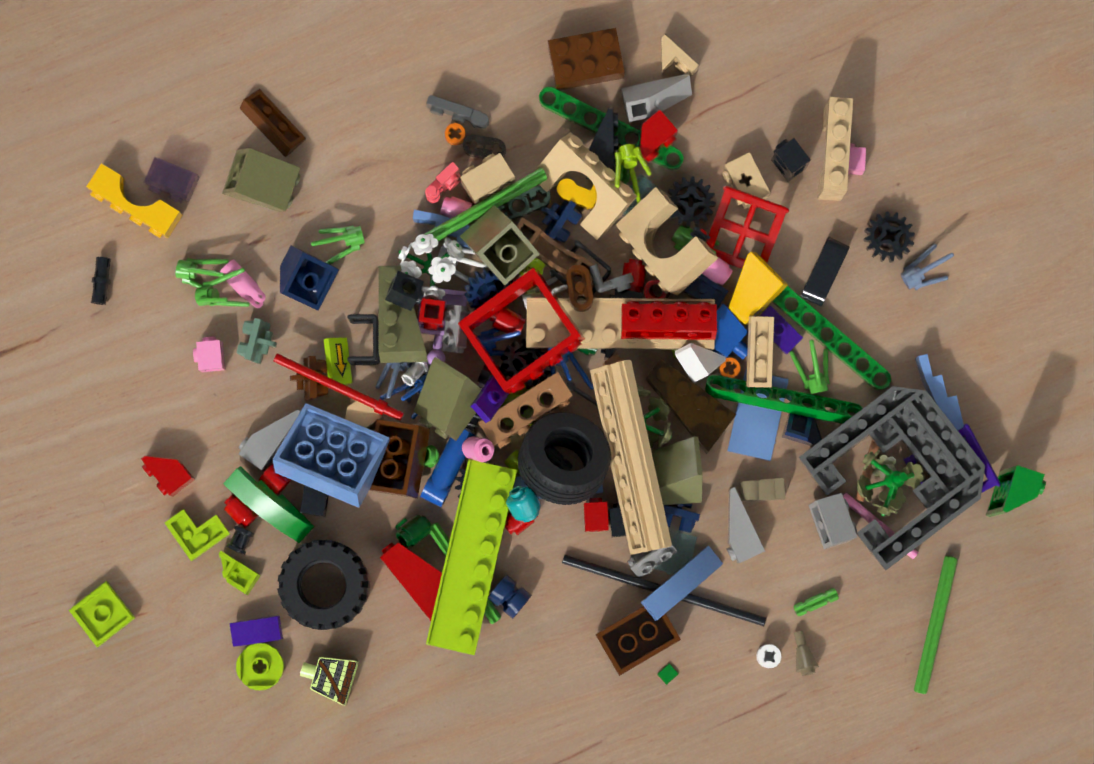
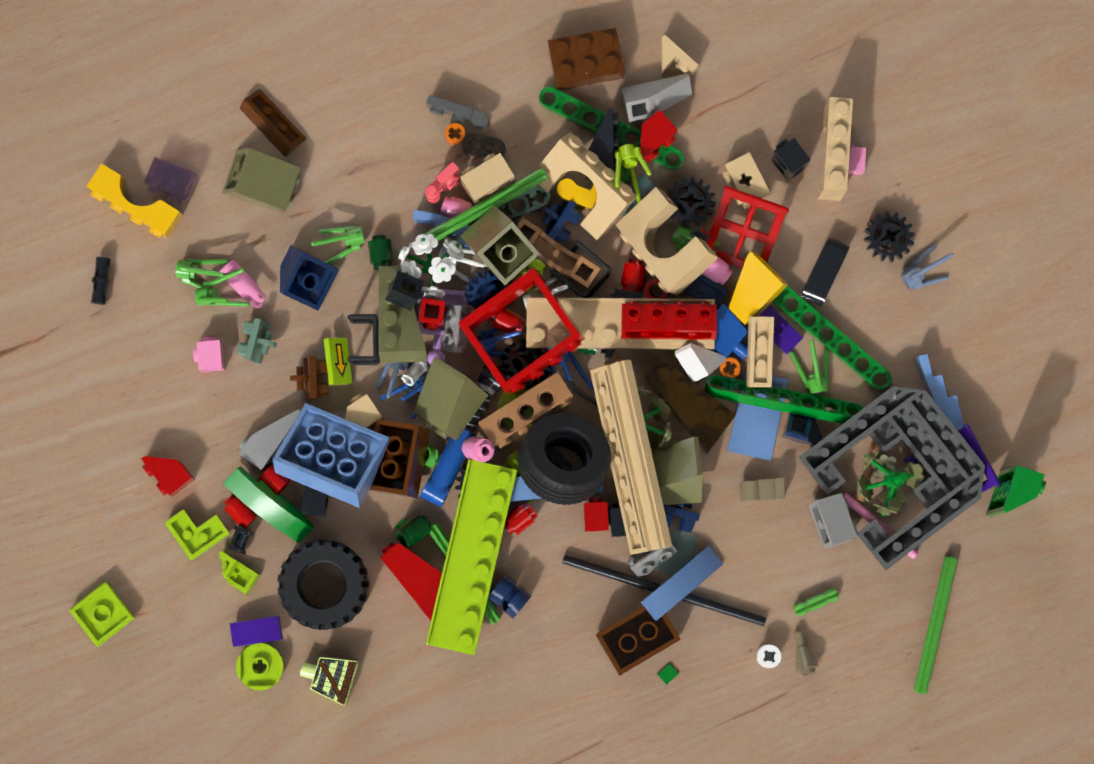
red bar [273,353,404,421] -> none
dark purple plate [471,376,509,423] -> none
teal head [506,486,541,522] -> none
reddish brown plate [566,265,593,312] -> none
dark grey plate [589,264,634,293] -> none
light grey slope [726,487,765,564] -> none
none -> dark green brick [368,235,393,270]

